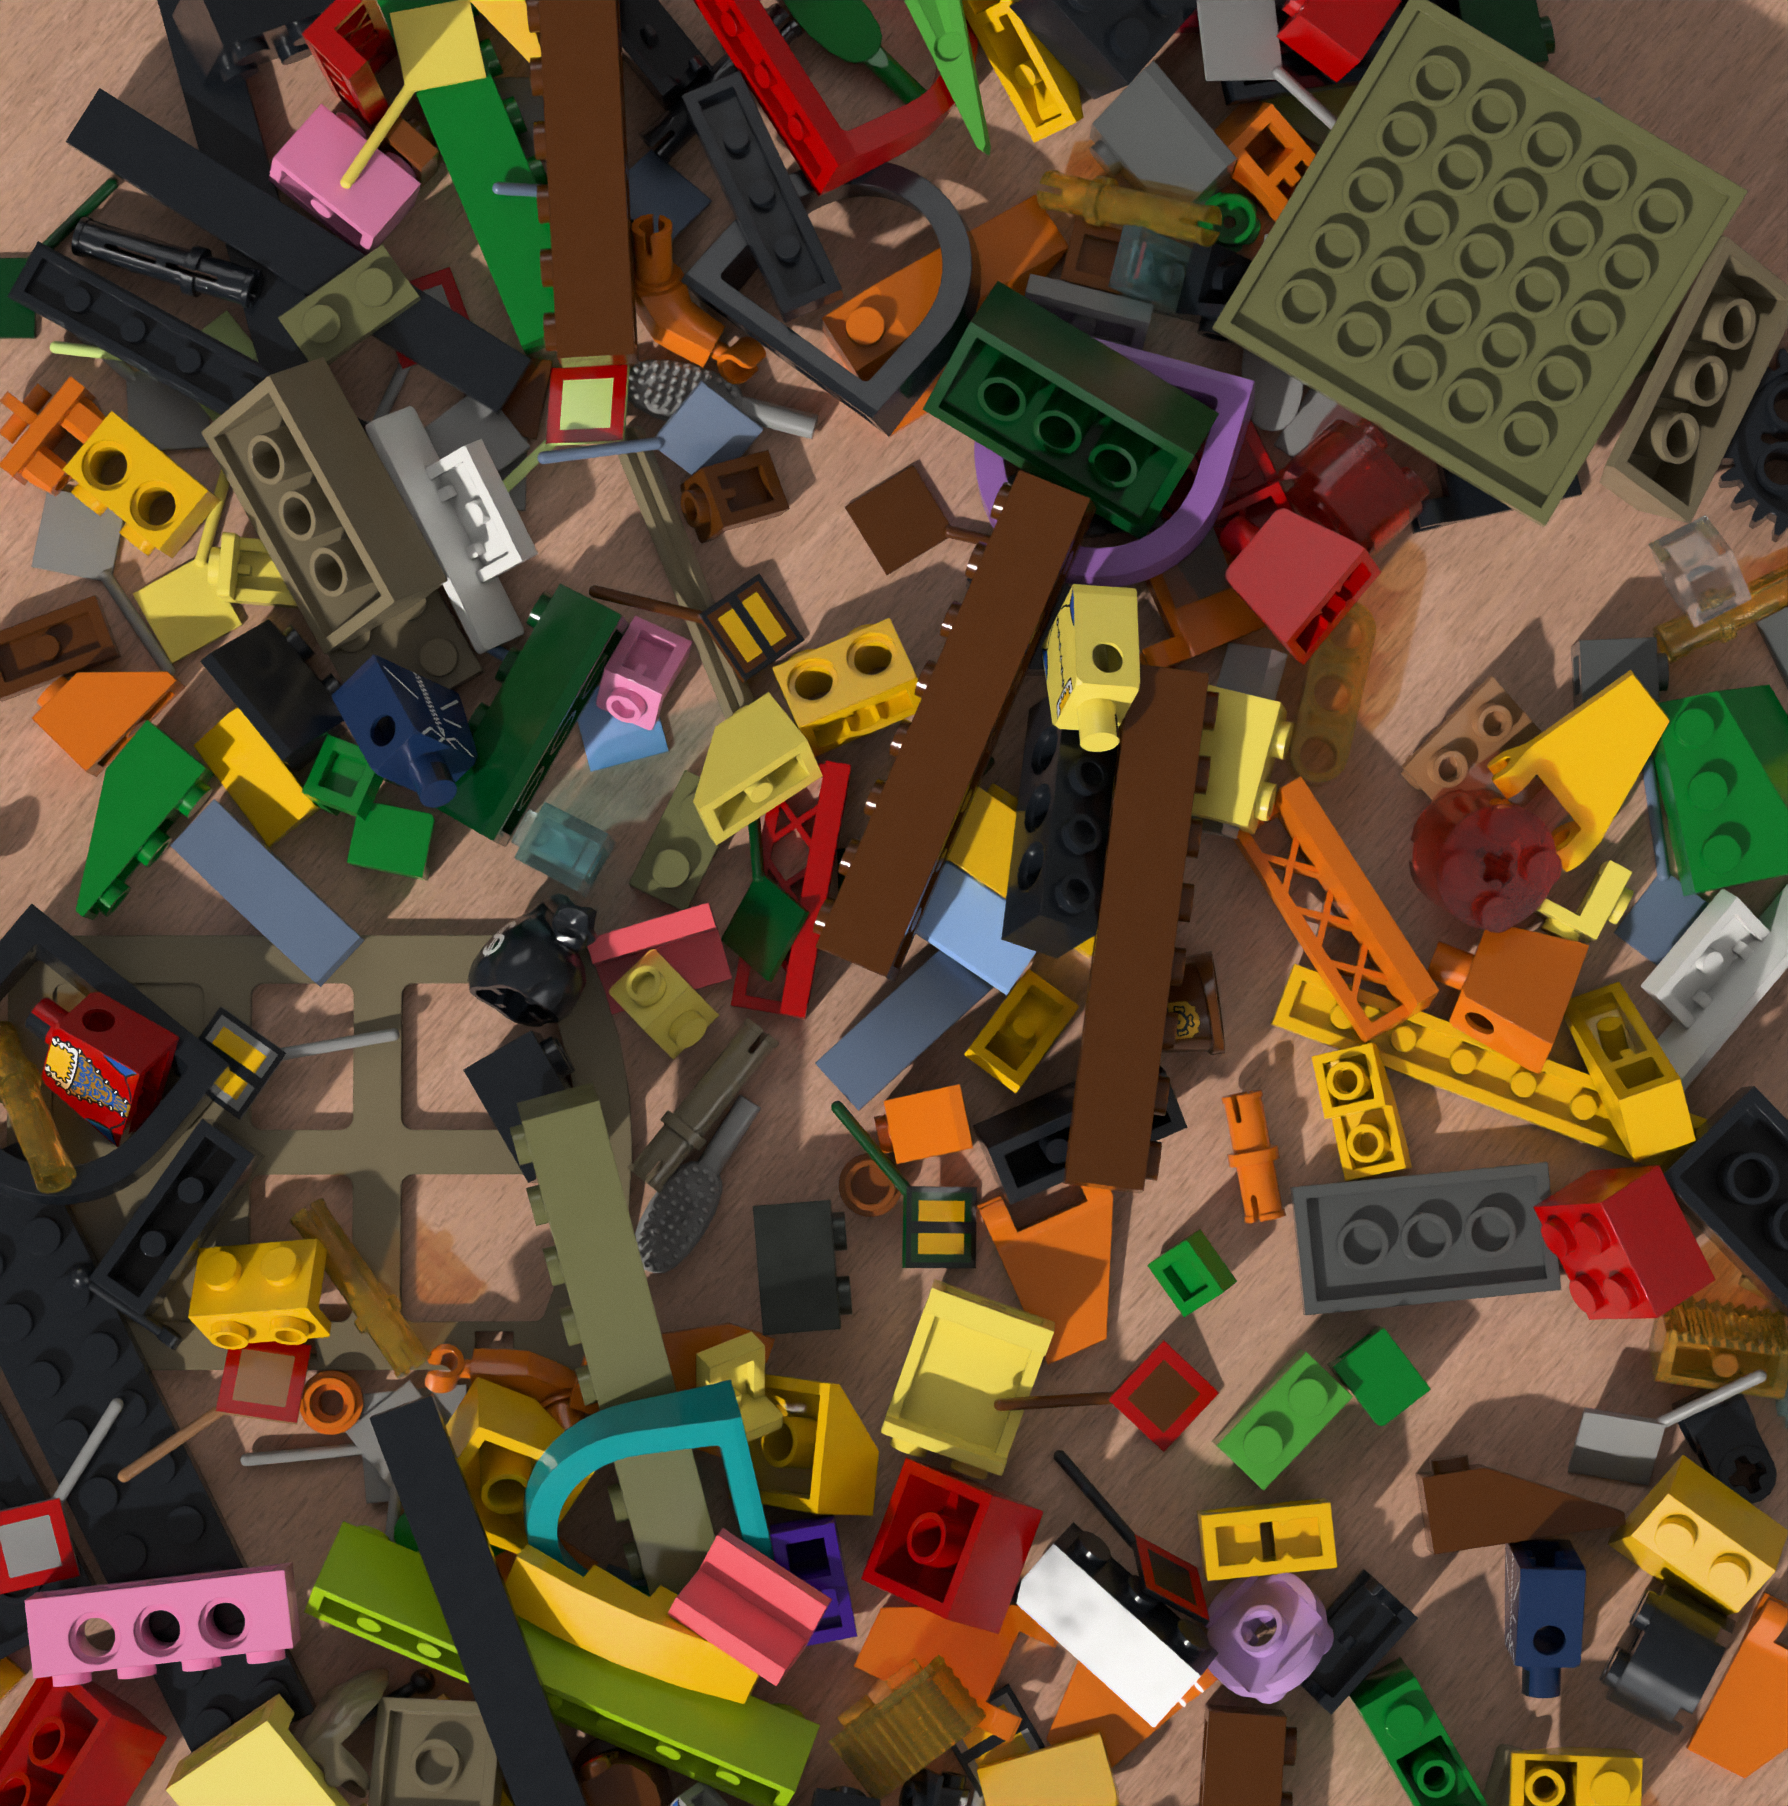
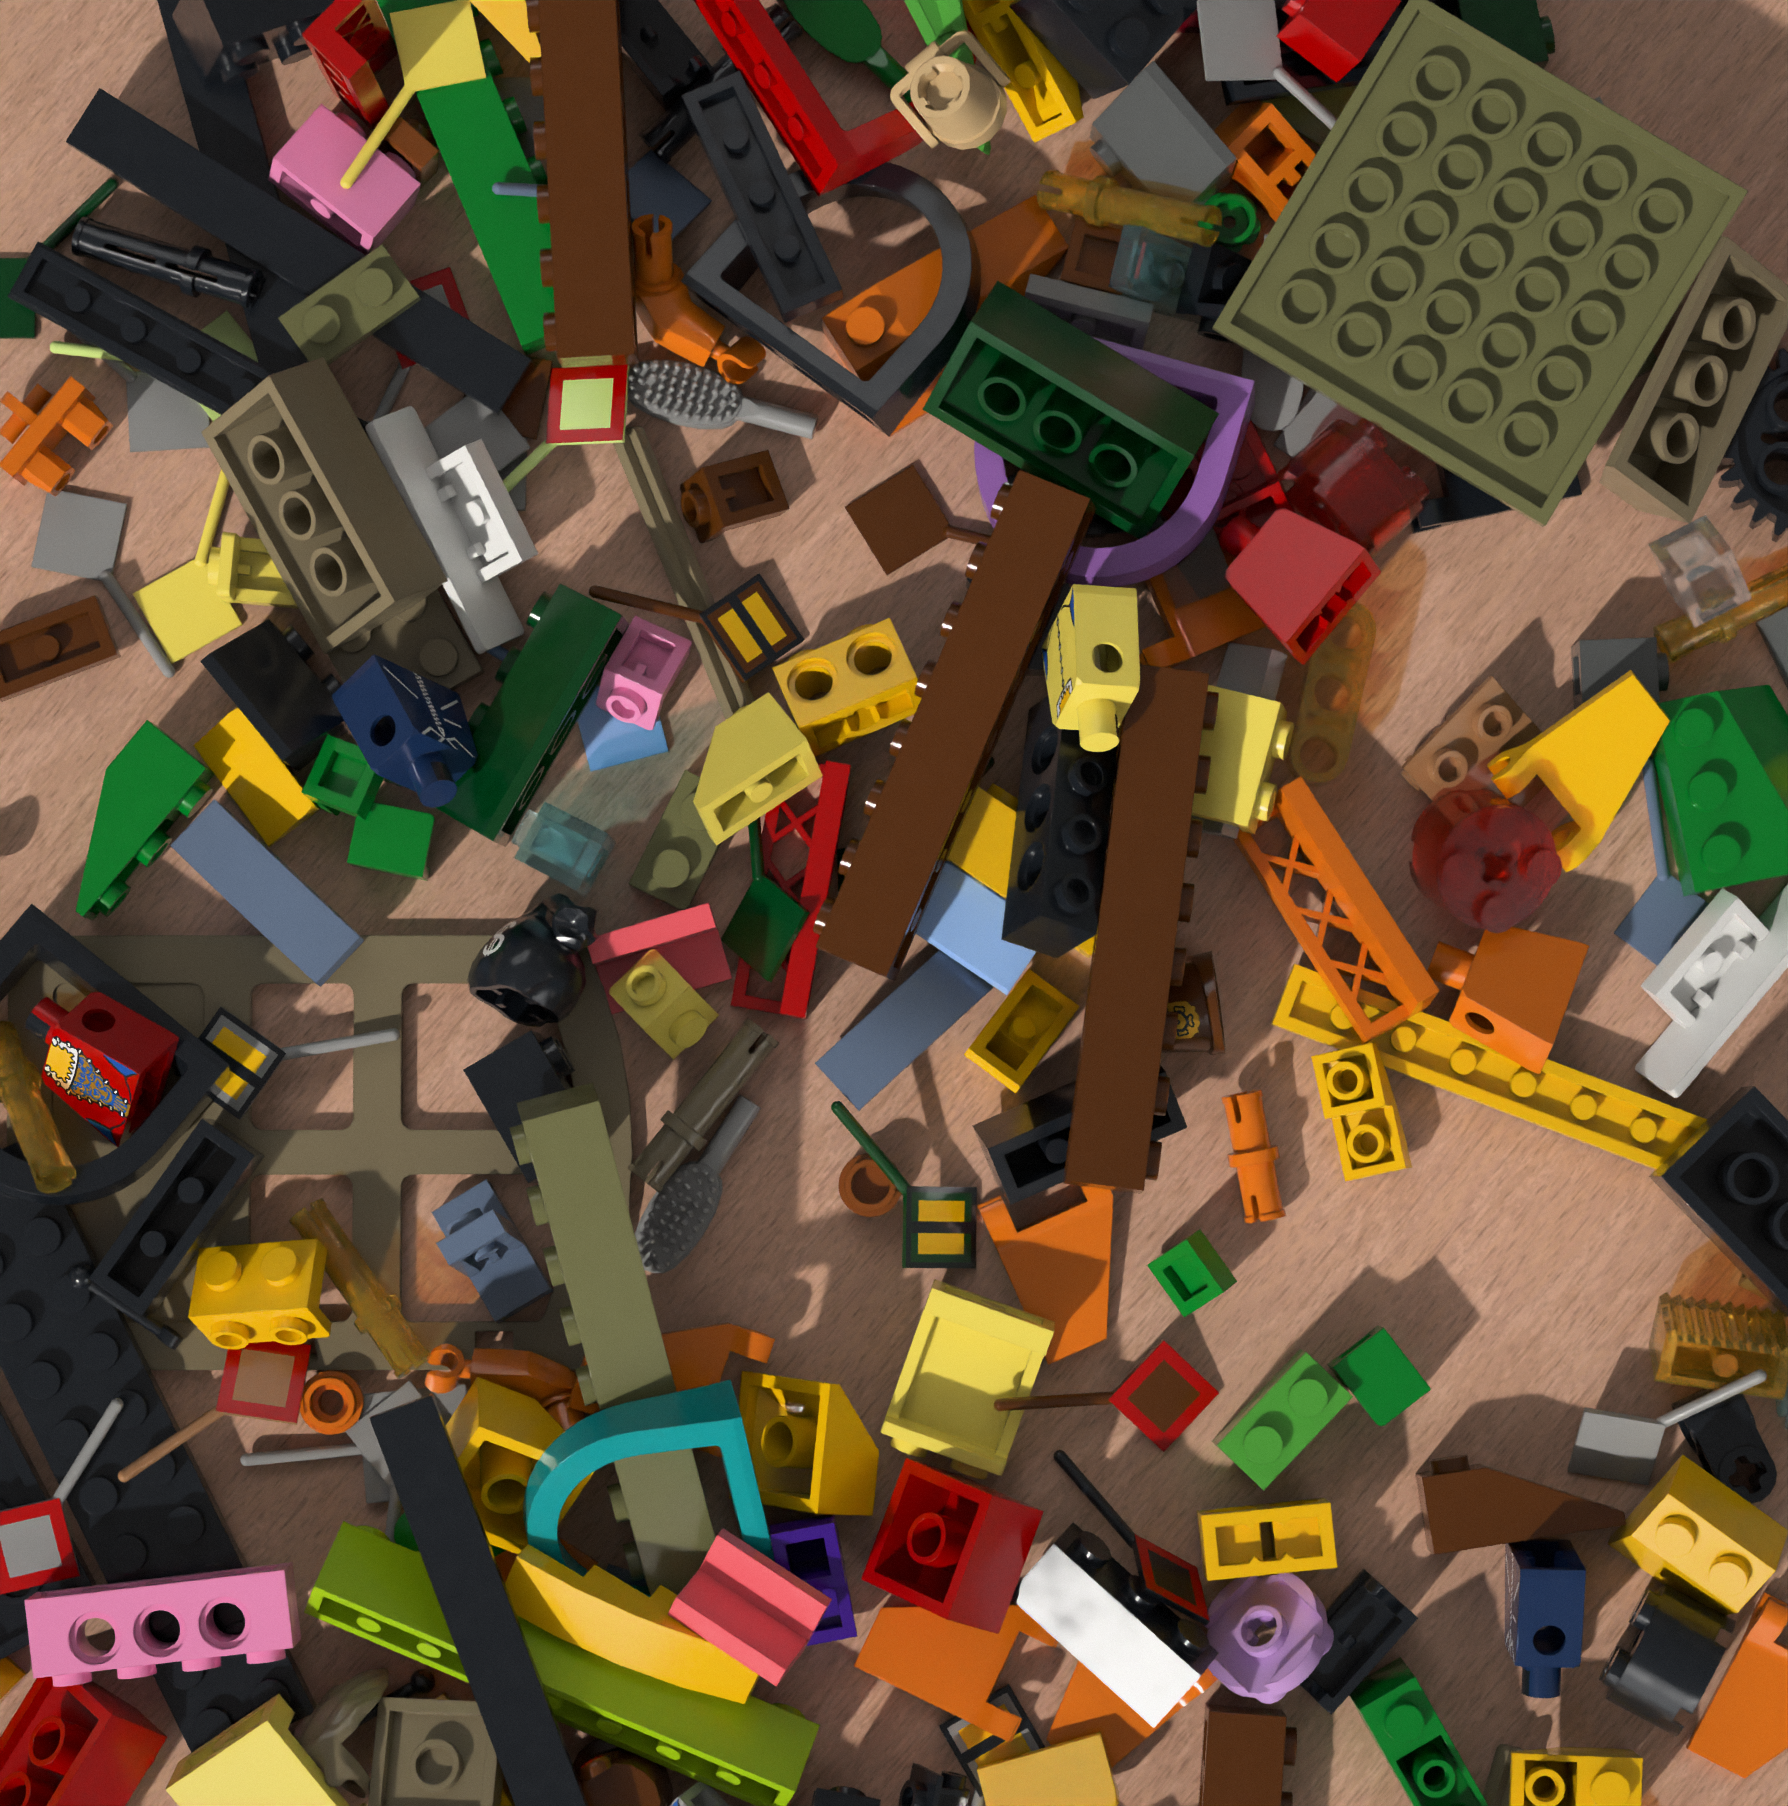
orange slope [32,671,186,777] -> none
yellow brick [63,411,221,559] -> none
sand blue piece [537,380,764,475] -> none
light yellow bracket [696,1332,783,1442] -> none
pearl dark grey brick [753,1200,852,1335] -> none
clear yellow brick [828,1655,986,1800] -> none
orange slope [874,1084,973,1164] -> none
dark grey plate [1290,1162,1561,1315] -> none
light yellow bracket [1532,860,1634,943] -> none
red brick [1533,1165,1716,1320] -> none
yellow slope [1564,981,1696,1163] -> none
none -> sand blue bracket [432,1179,554,1324]
none -> tan piece [890,30,1011,150]

